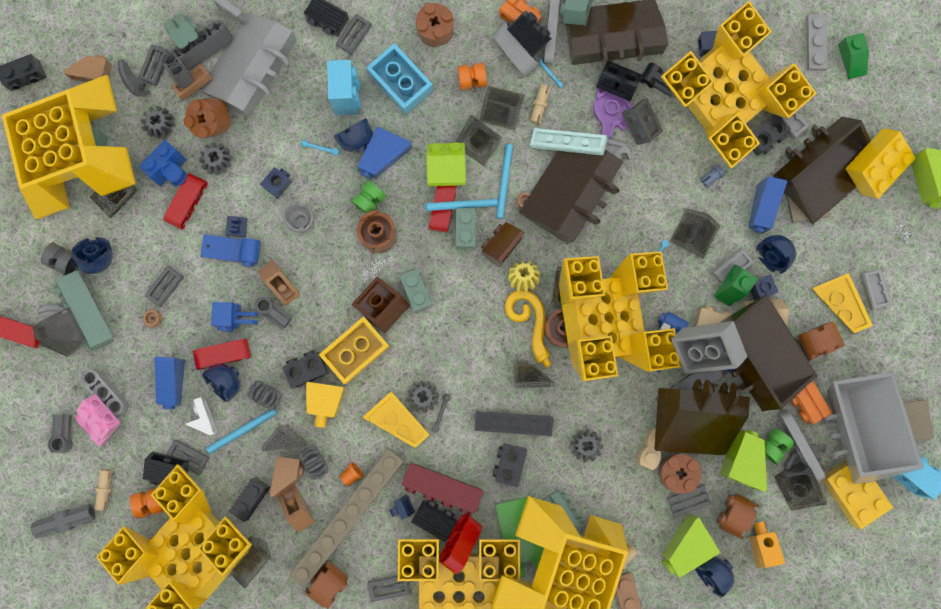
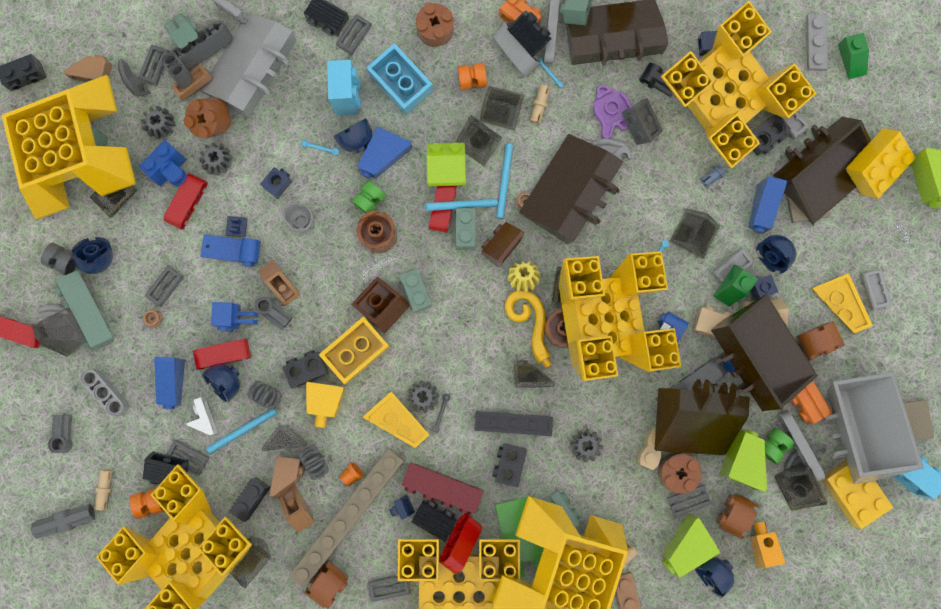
bright pink plate [74,394,121,447] -> none
light aqua tile [530,128,608,155] -> none
black brick [596,61,642,102] -> none
light grey brick [671,321,747,374] -> none

